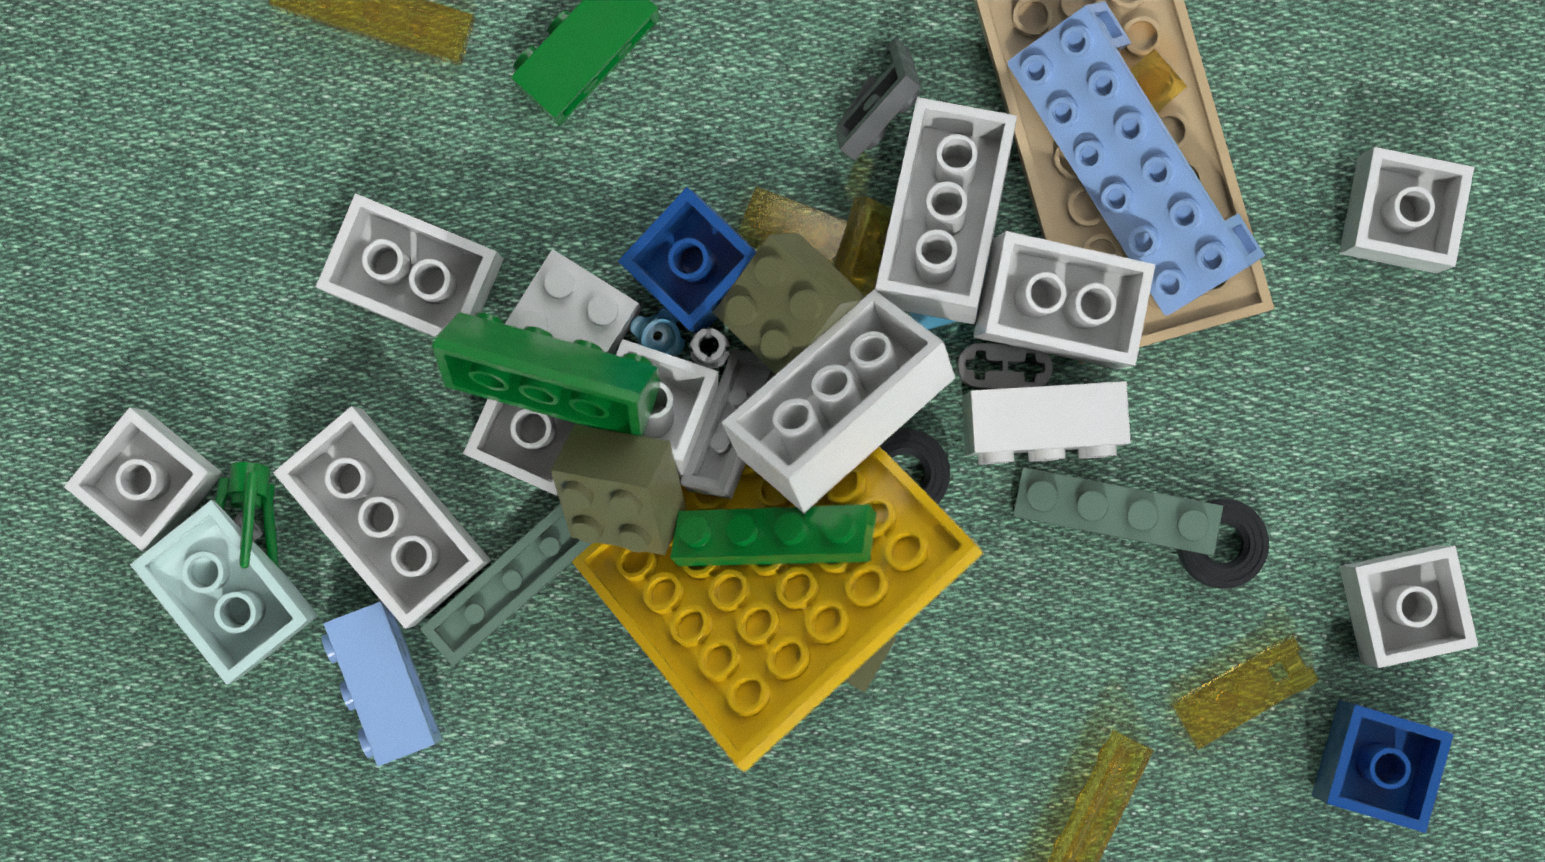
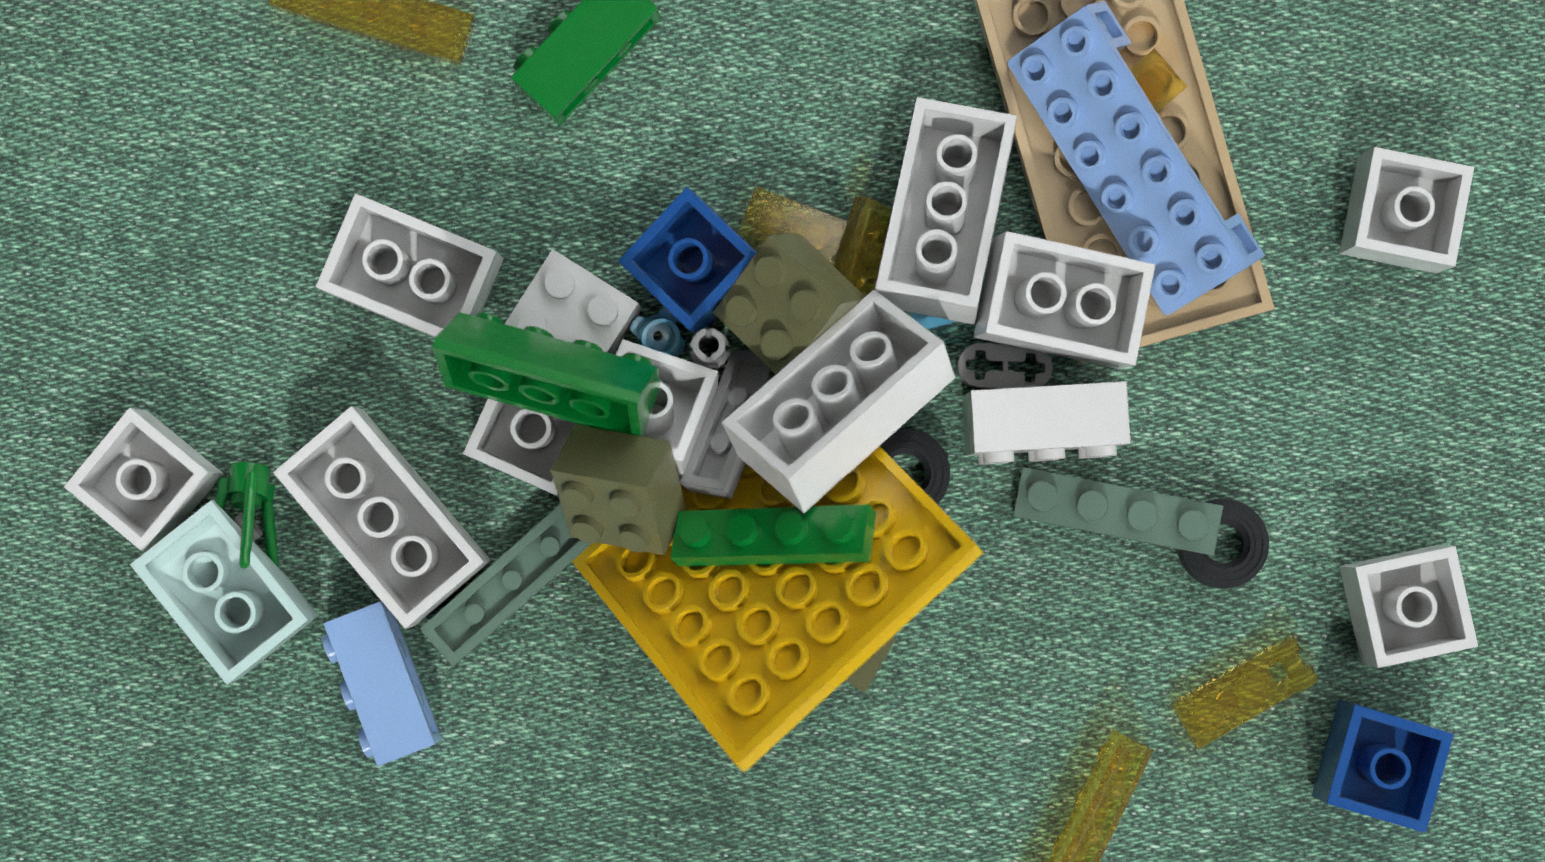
dark grey wing [835,38,921,160] -> none

